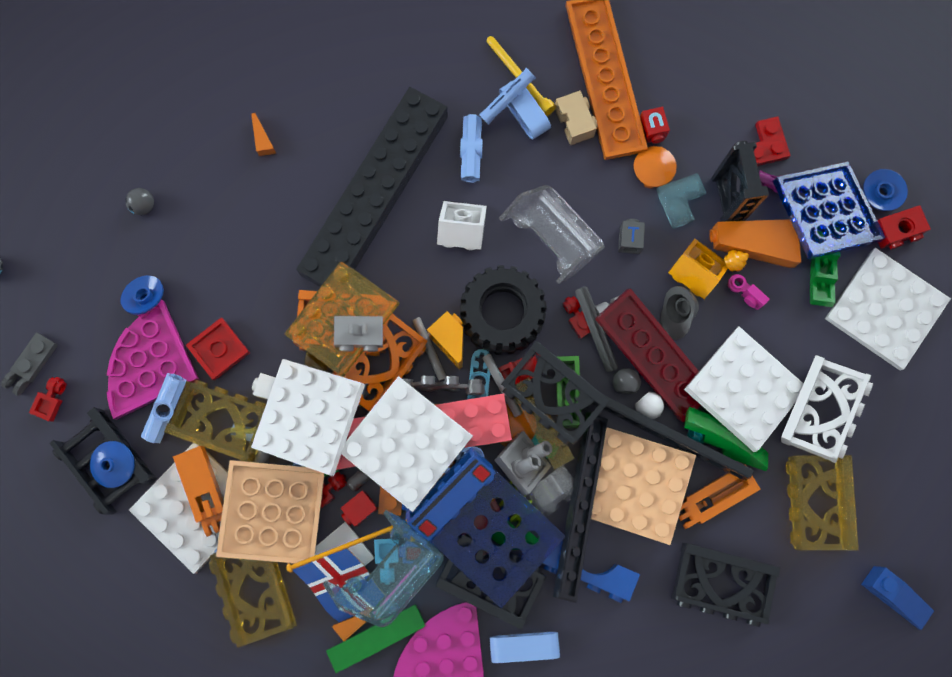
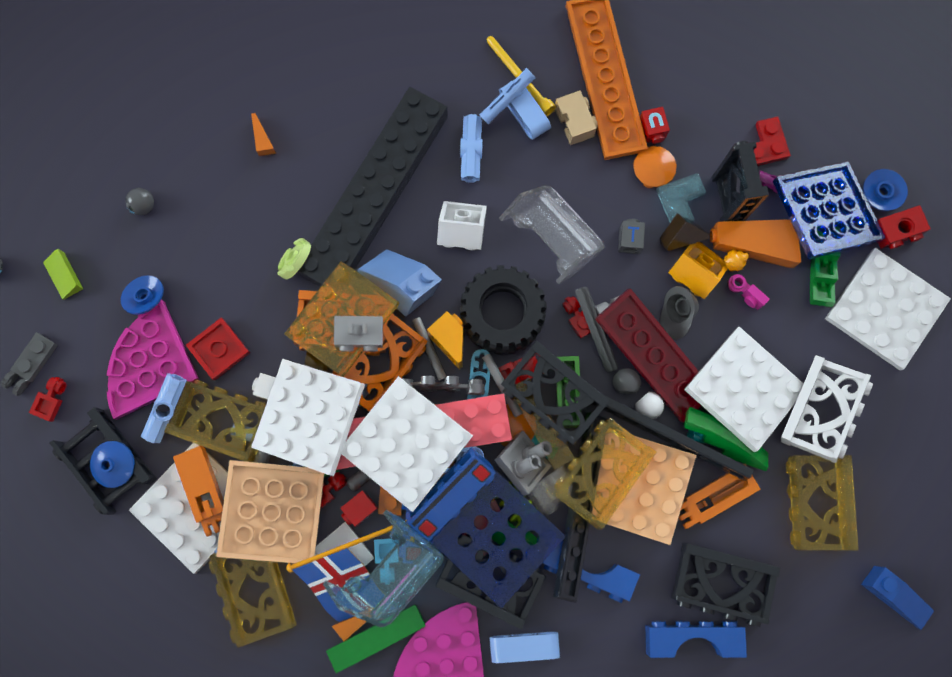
none -> lime slope [43,249,83,300]
none -> yellowish green tile [277,238,311,280]
none -> medium blue slope [357,249,442,317]
none -> clear yellow fence [553,418,657,530]
none -> blue arch [645,621,747,658]
none -> dark brown slope [659,213,710,251]

